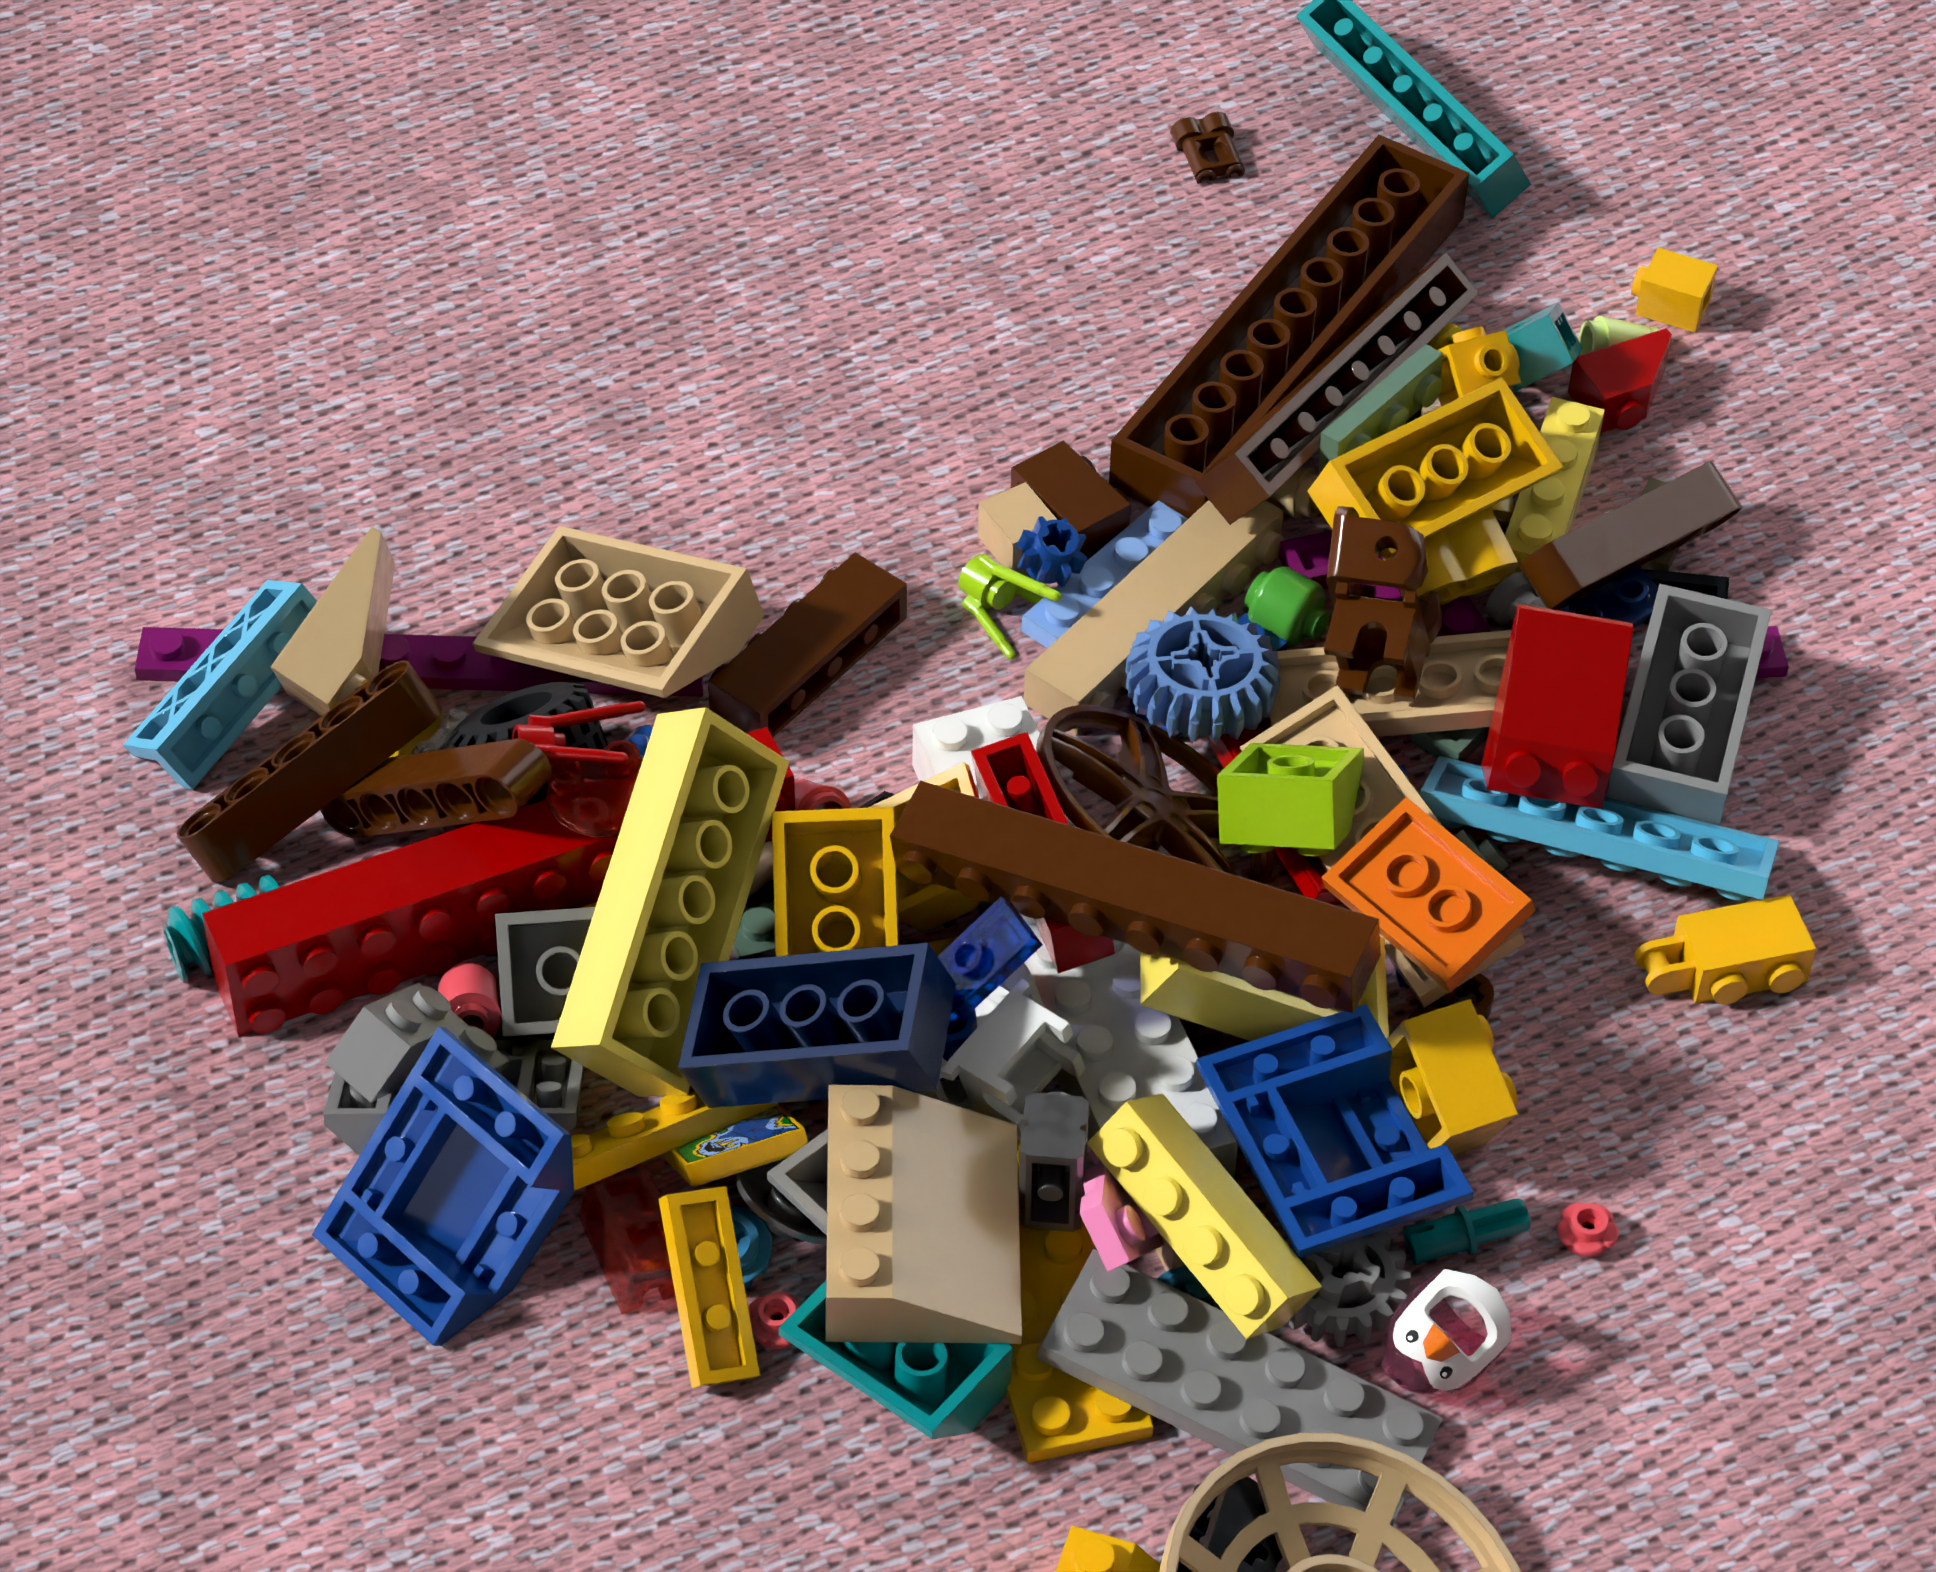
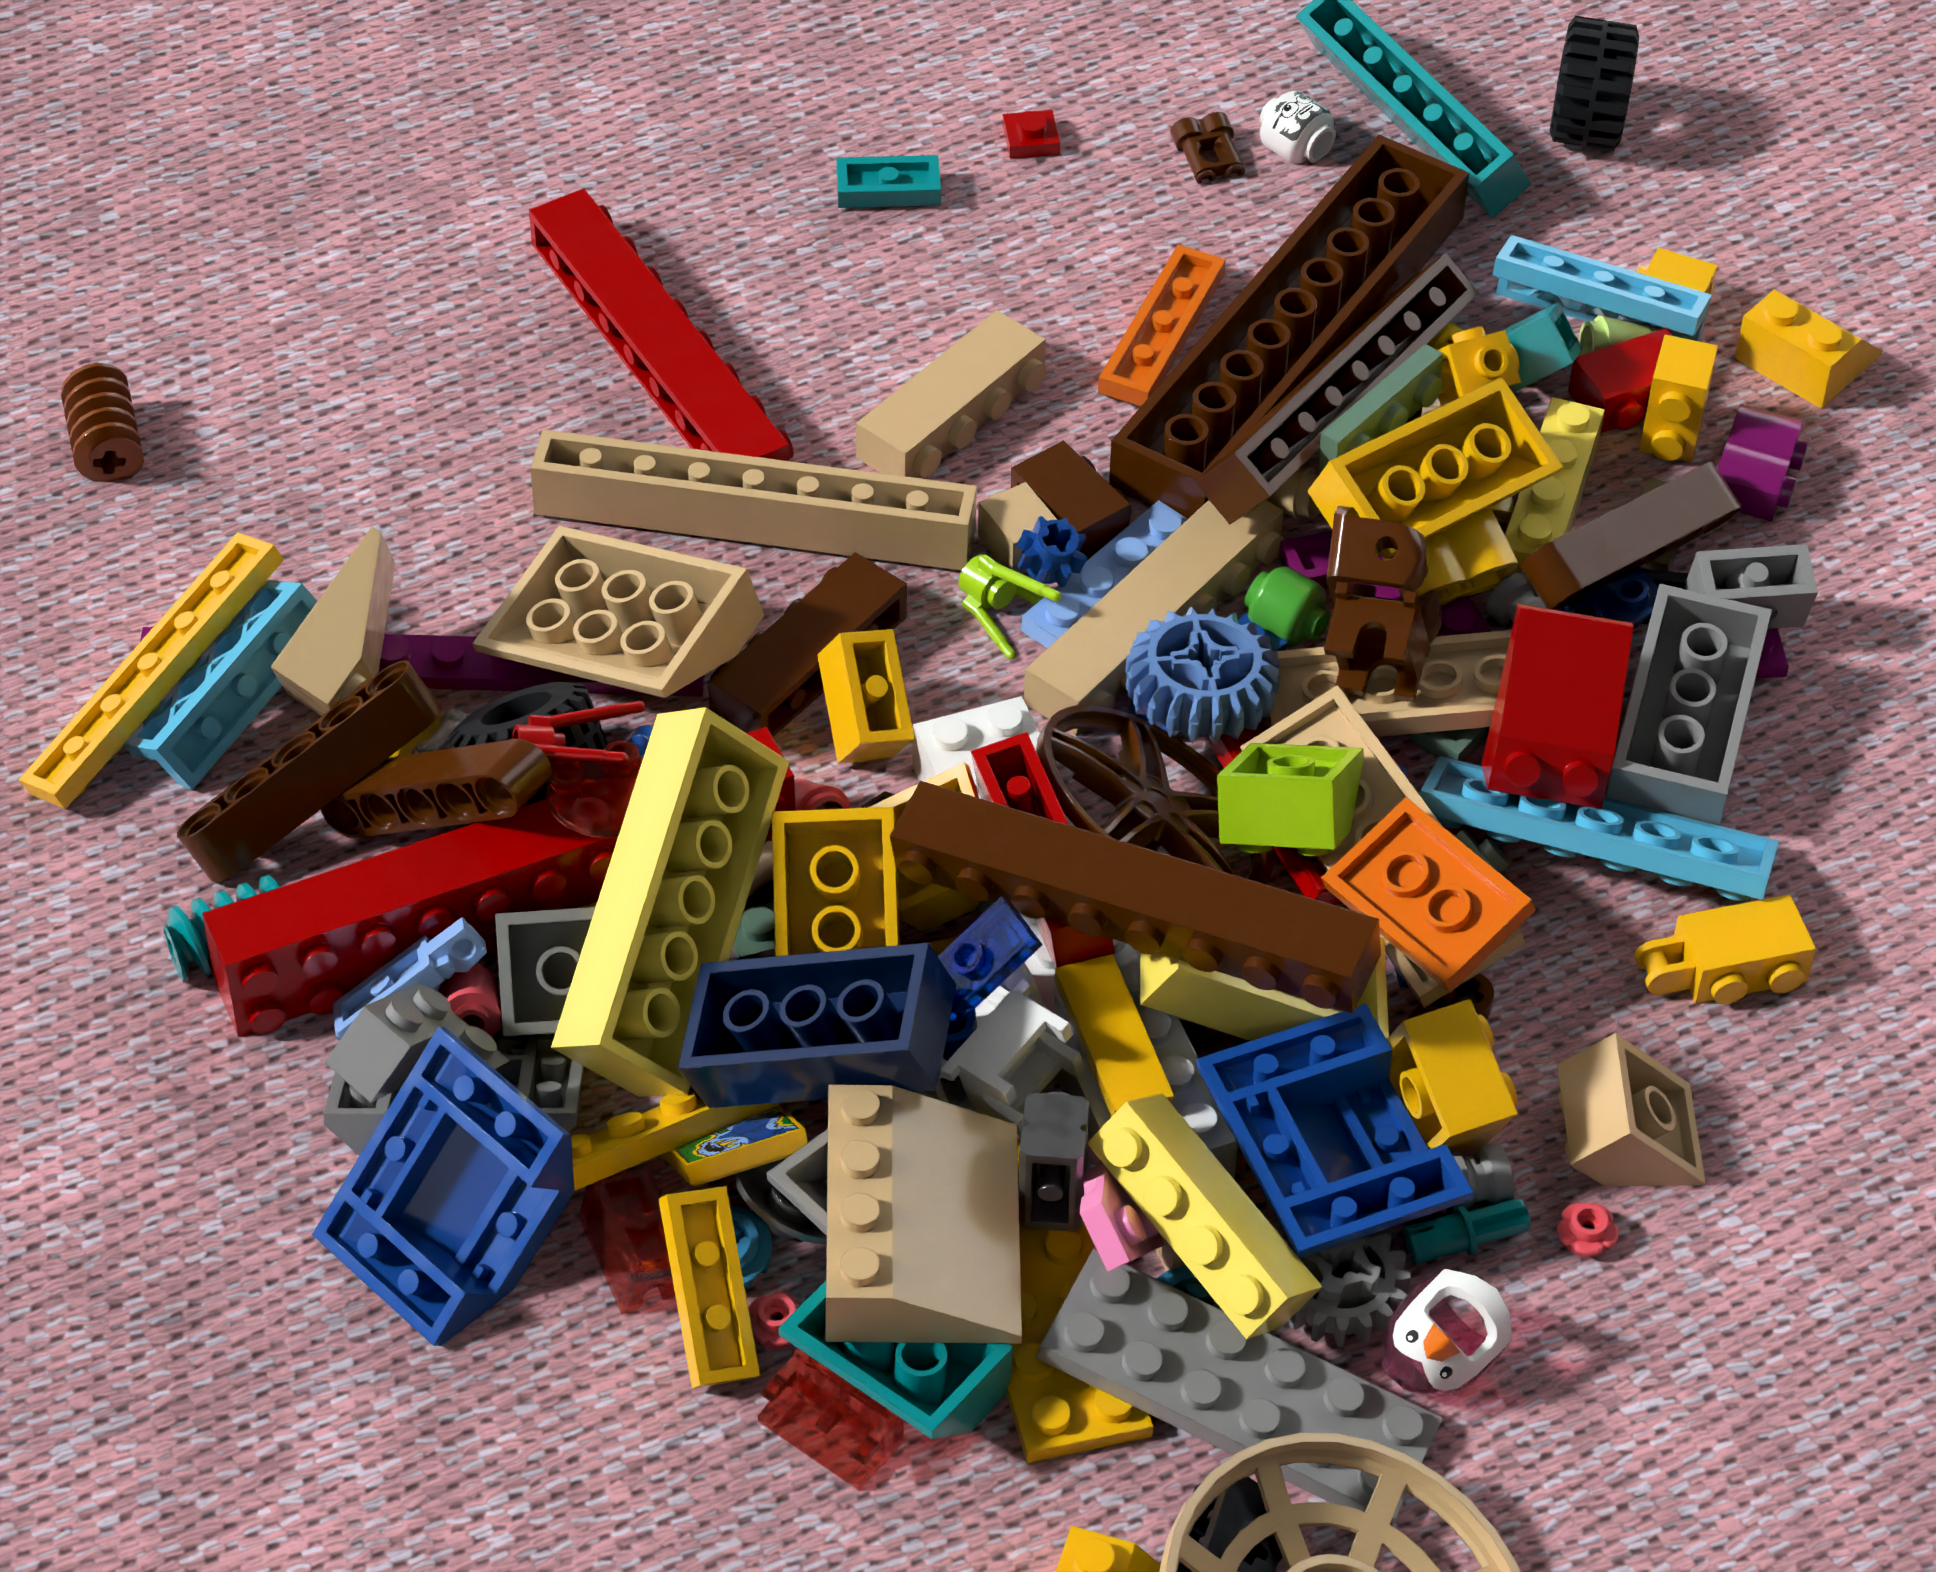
none -> yellow plate [19,532,284,810]
none -> dark orange piece [60,362,144,481]
none -> light blue hinge [333,917,487,1041]
none -> red brick [529,189,794,461]
none -> tan brick [530,429,977,571]
none -> clear red hinge [758,1348,904,1491]
none -> yellow brick [817,629,914,764]
none -> teal plate [836,155,941,208]
none -> tan brick [856,310,1046,478]
none -> red plate [1002,110,1060,159]
none -> yellow tile [1054,954,1174,1117]
none -> orange plate [1098,244,1226,406]
none -> white head [1260,91,1336,164]
none -> light grey wheel [1446,1143,1514,1214]
none -> medium azure fence [1492,235,1712,342]
none -> black tyre [1550,15,1639,151]
none -> tan slope [1557,1033,1706,1186]
none -> yellow brick [1639,335,1718,462]
none -> light grey brick [1684,544,1818,629]
none -> magenta brick [1718,404,1809,521]
none -> yellow slope [1735,289,1883,409]

